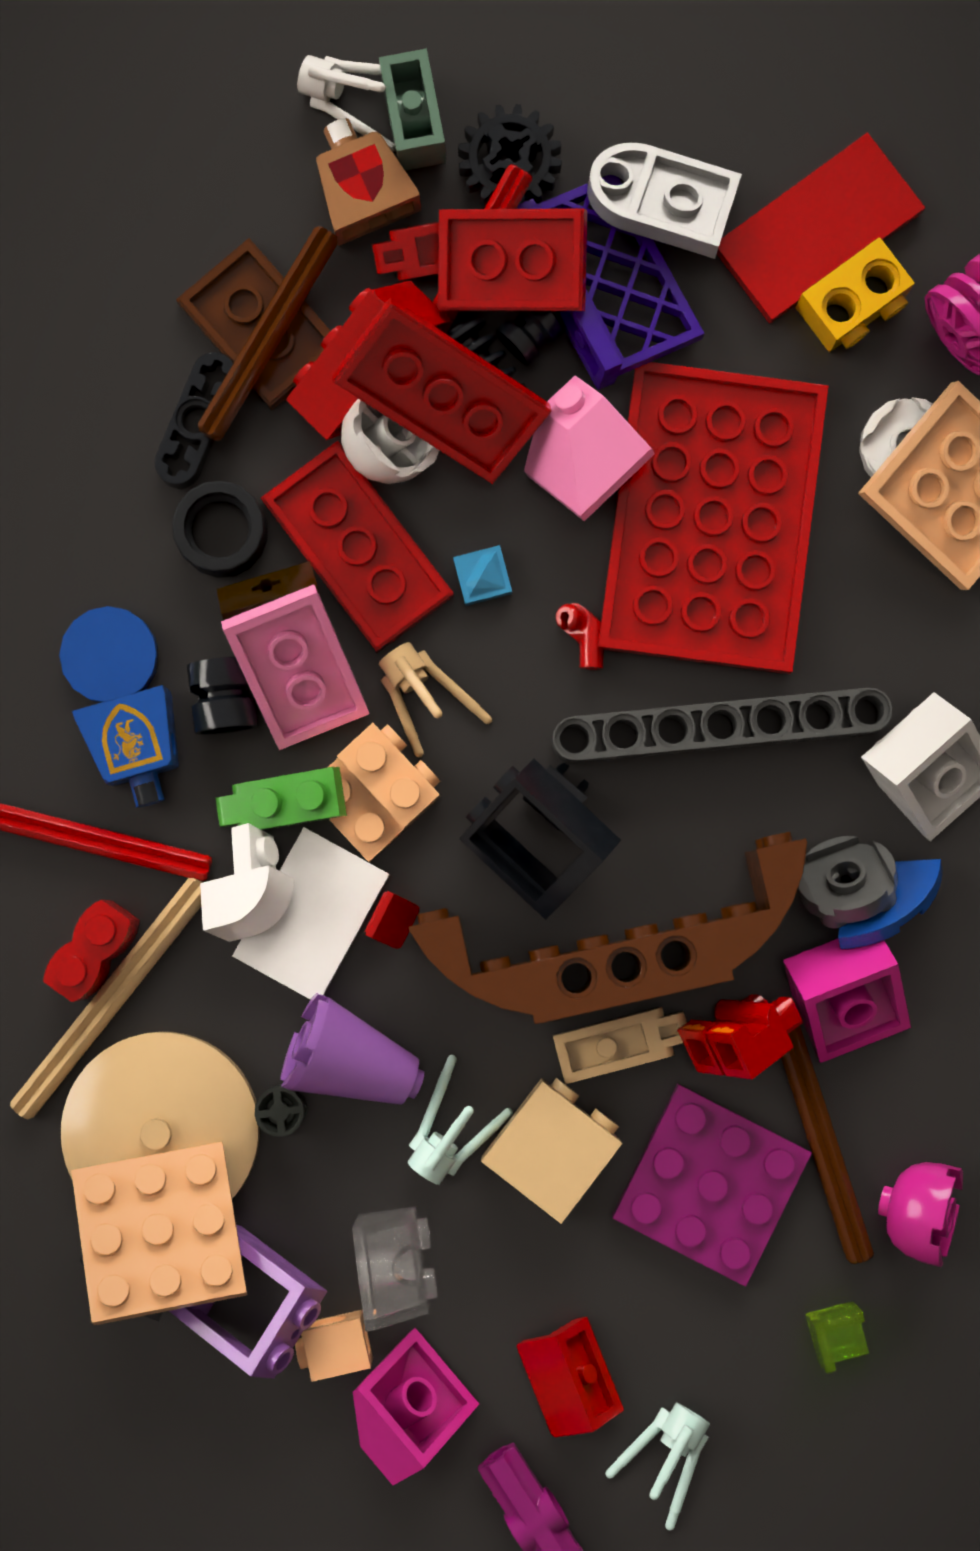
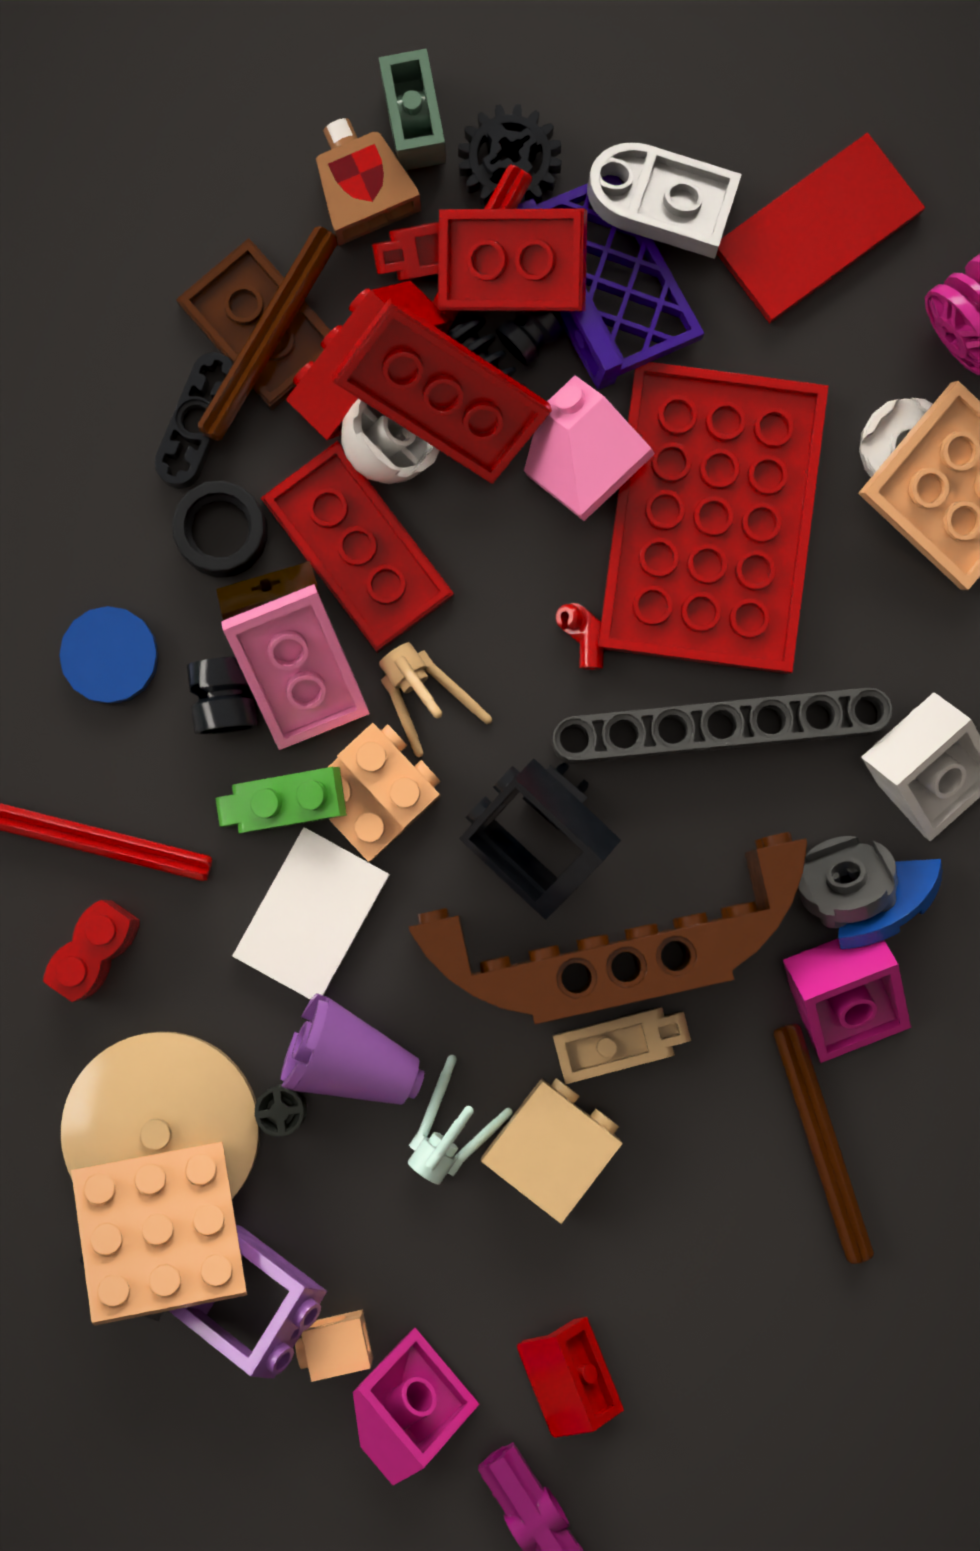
tan axle [10,878,203,1120] -> none
torso [72,685,179,808] -> none
white brick [200,823,294,942] -> none
white plant [297,55,395,152] -> none
clear slope [352,1206,438,1332] -> none
red slope [364,890,420,949] -> none
dark azure tile [453,545,512,606] -> none
light aqua plant [605,1402,710,1531] -> none
magenta plate [612,1083,812,1287] -> none
red hips [677,994,803,1080] -> none
yellow brick [795,237,915,353] -> none
clear neon green panel [805,1301,869,1373] -> none
dark pink cylinder [878,1162,963,1267] -> none

